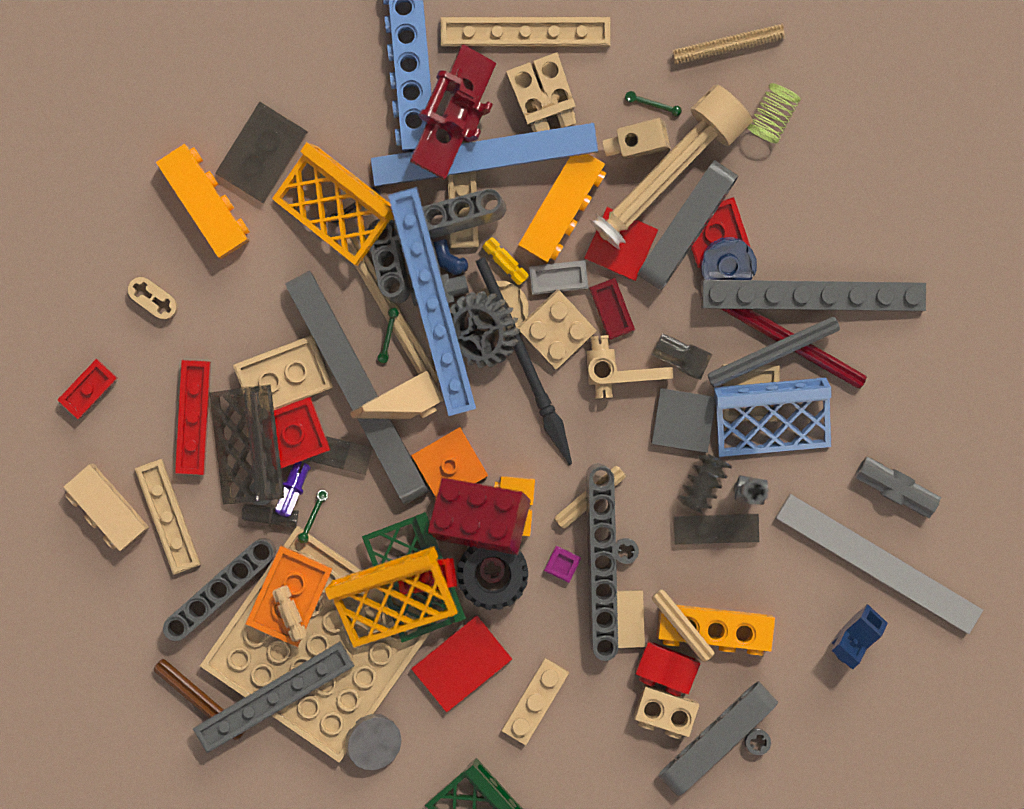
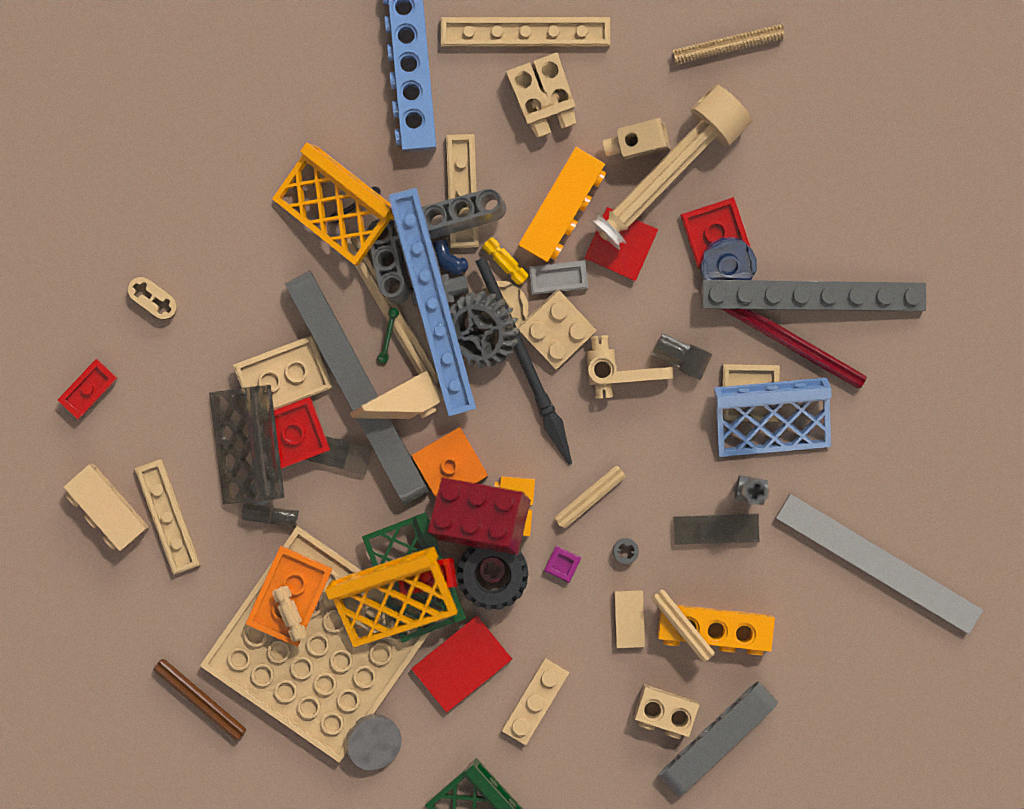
light orange brick [156,144,250,259] -> none
dark grey beam [163,538,276,641] -> none
red plate [175,360,211,475] -> none
dark grey tile [193,641,355,753] -> none
clear smoke tile [215,101,308,204] -> none
dark purple axle [275,461,311,517] -> none
dark green hinge [298,490,328,544] -> none
medium blue tile [371,123,599,187] -> none
dark red piece [410,44,497,180] -> none
dark grey beam [586,463,618,661] -> none
dark red tile [589,278,635,340] -> none
dark green hinge [625,91,682,117] -> none
red brick [635,640,701,697] -> none
dark grey beam [637,160,738,290] -> none
dark grey tile [651,388,716,453] -> none
clear smoke piece [677,453,733,516] -> none
dark grey axle [708,317,840,387] -> none
dark grey bush [744,728,771,755] -> none
yellowish green piece [747,83,801,144] -> none
dark blue brick [831,604,888,670] -> none
dark grey piece [855,456,941,518] -> none

